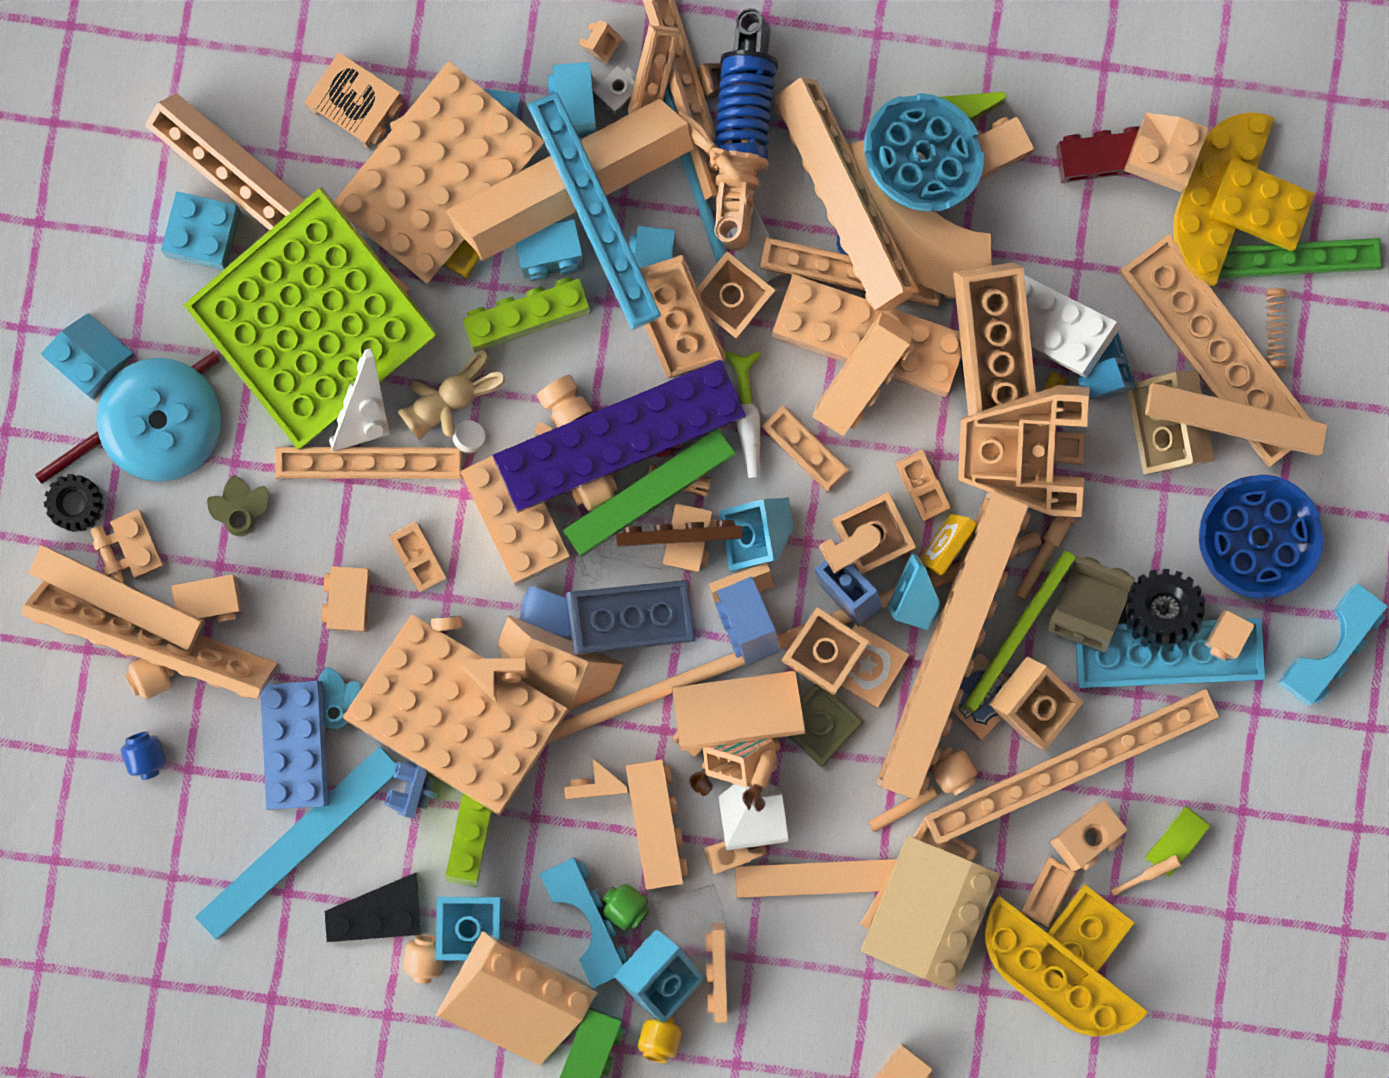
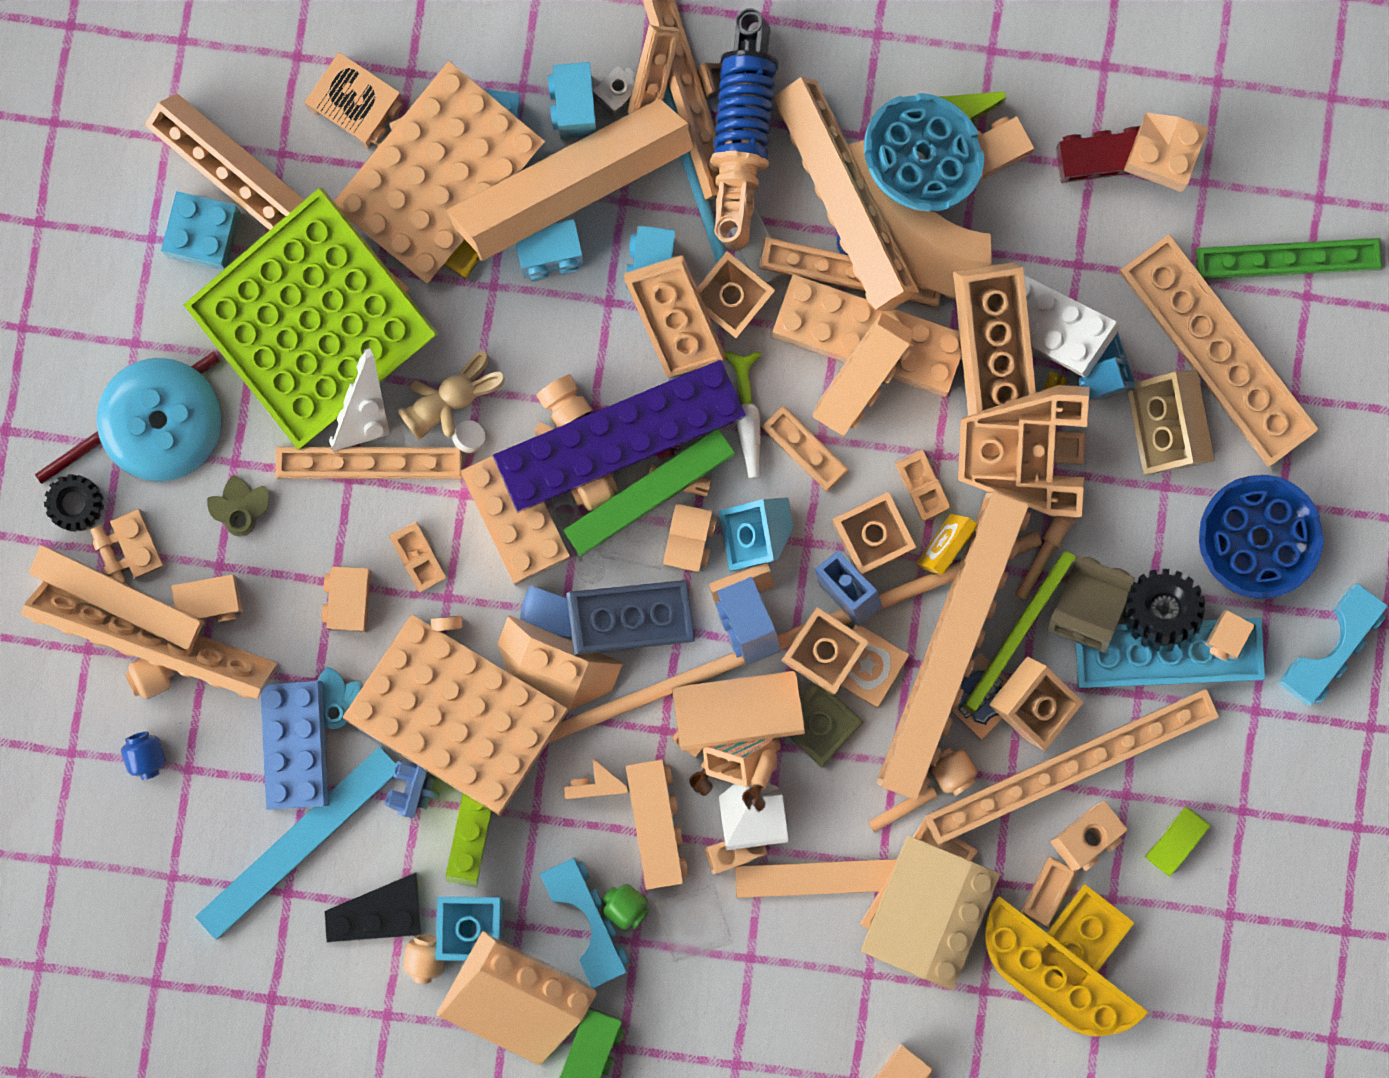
medium azure slope [41,313,134,399] -> none
lime brick [462,277,590,353] -> none
light nougat slope [462,658,529,702] -> none
medium azure tile [528,92,661,330] -> none
light nougat tile [579,20,622,64] -> none
medium azure slope [614,929,705,1022] -> none
reddish brown plate [616,520,743,547] -> none
yellow head [638,1017,682,1063] -> none
light nougat piece [678,111,748,182] -> none
light nougat plate [705,923,727,1023] -> none
light nougat leg [818,524,881,574] -> none
medium azure slope [887,553,940,630] -> none
light nougat piece [1111,854,1182,896] -> none
light nougat tile [1145,383,1327,456] -> none
yellow plate [1173,113,1315,286] -> none
light nougat piece [1266,288,1287,369] -> none

